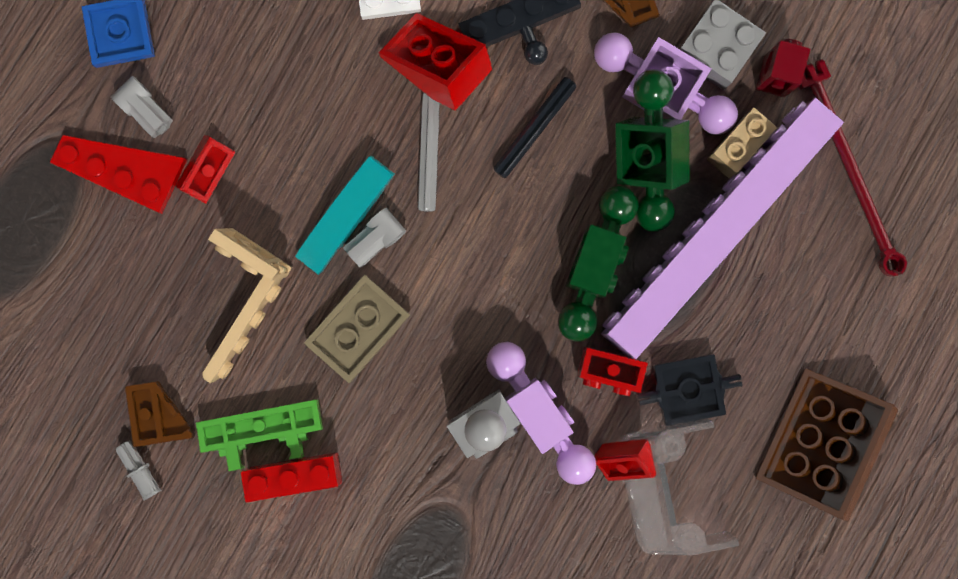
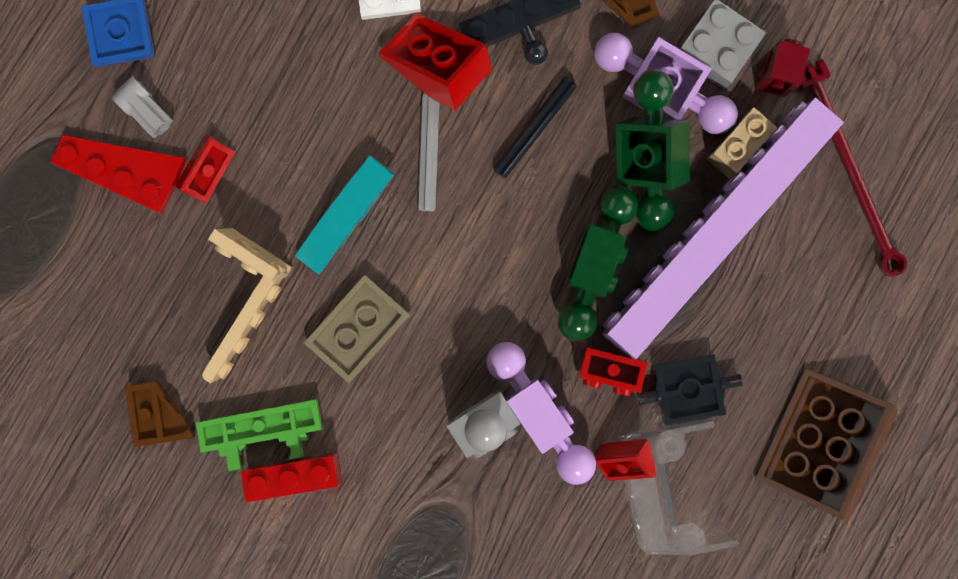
light grey axle [116,440,162,501] -> none
light grey piece [343,208,406,268] -> none

